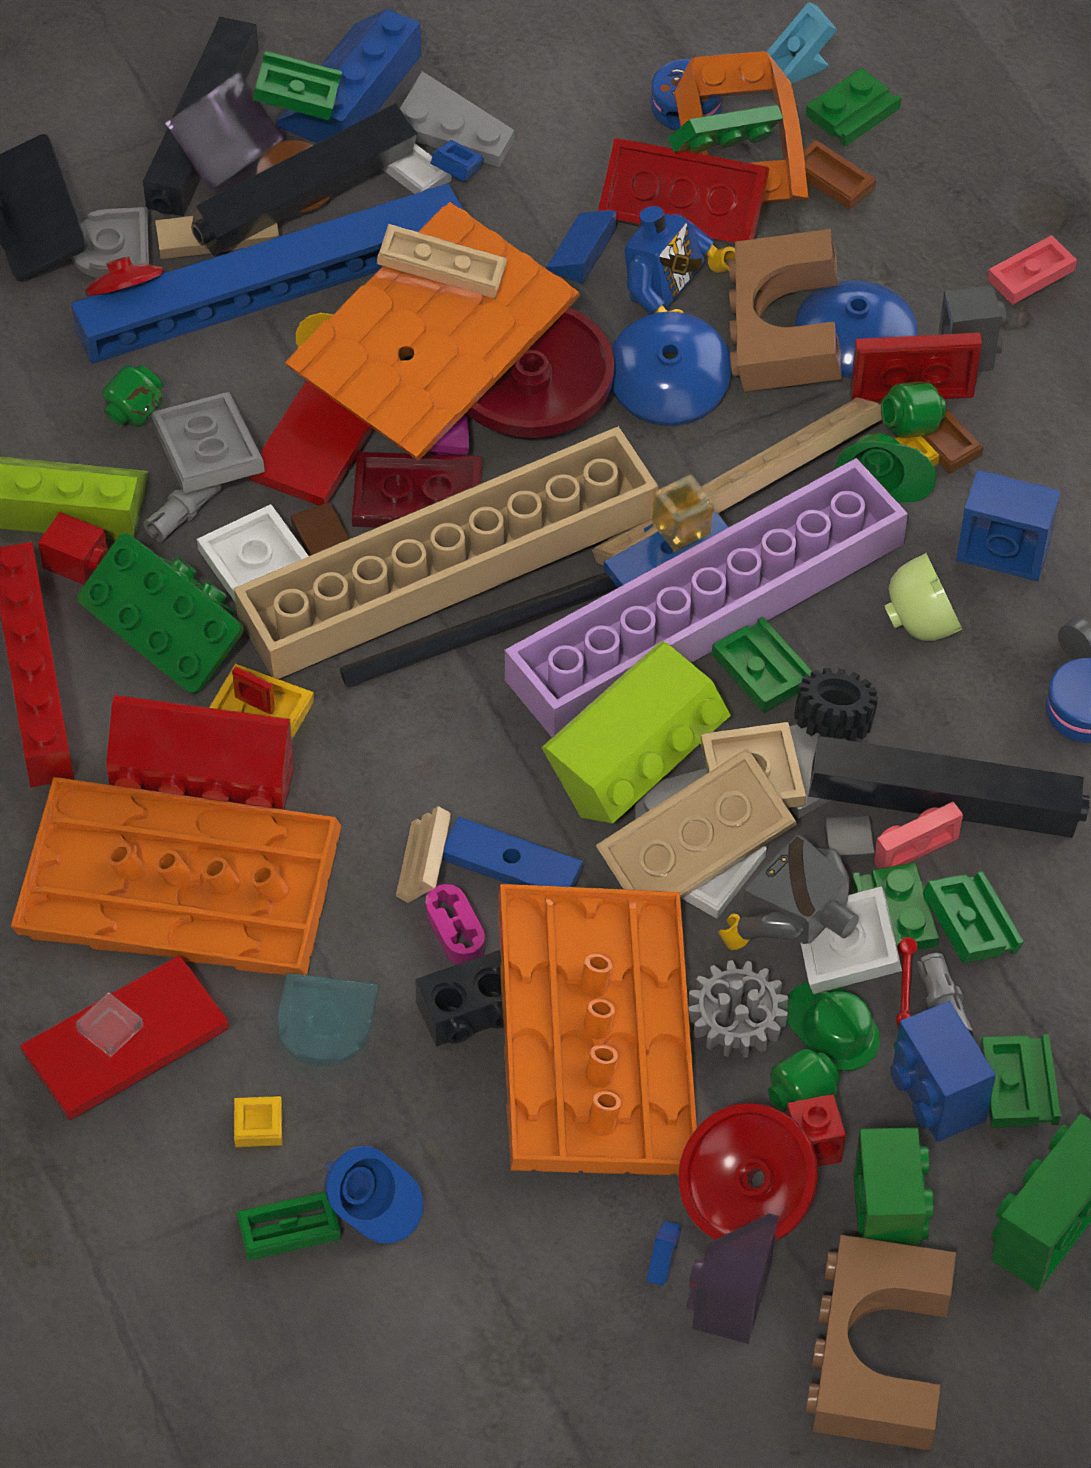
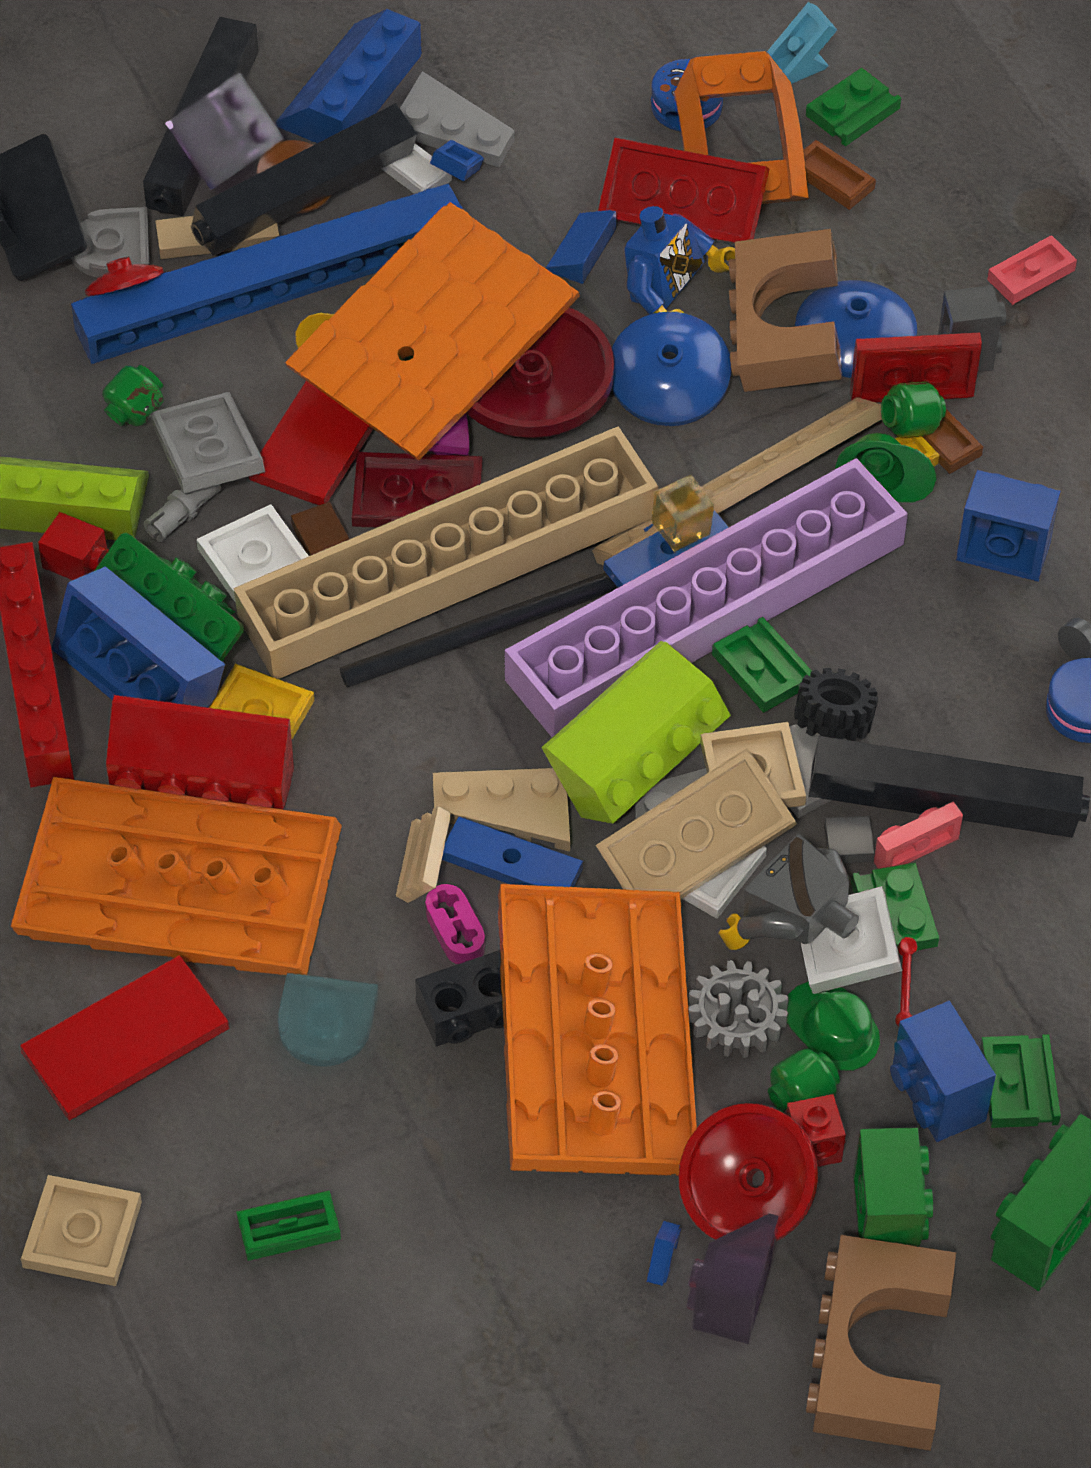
clear tile [76,992,143,1057] -> none
red slope [232,667,275,715] -> none
yellow tile [234,1096,282,1147] -> none
green plate [252,51,342,121] -> none
blue piece [324,1146,423,1243] -> none
tan tile [376,224,507,298] -> none
green plate [668,105,784,154] -> none
yellowish green cylinder [884,553,962,641] -> none
light grey pin [916,953,974,1037] -> none
green plate [923,871,1024,964] -> none
none -> tan plate [21,1175,142,1286]
none -> blue slope [51,566,225,708]
none -> tan wing [433,768,570,851]

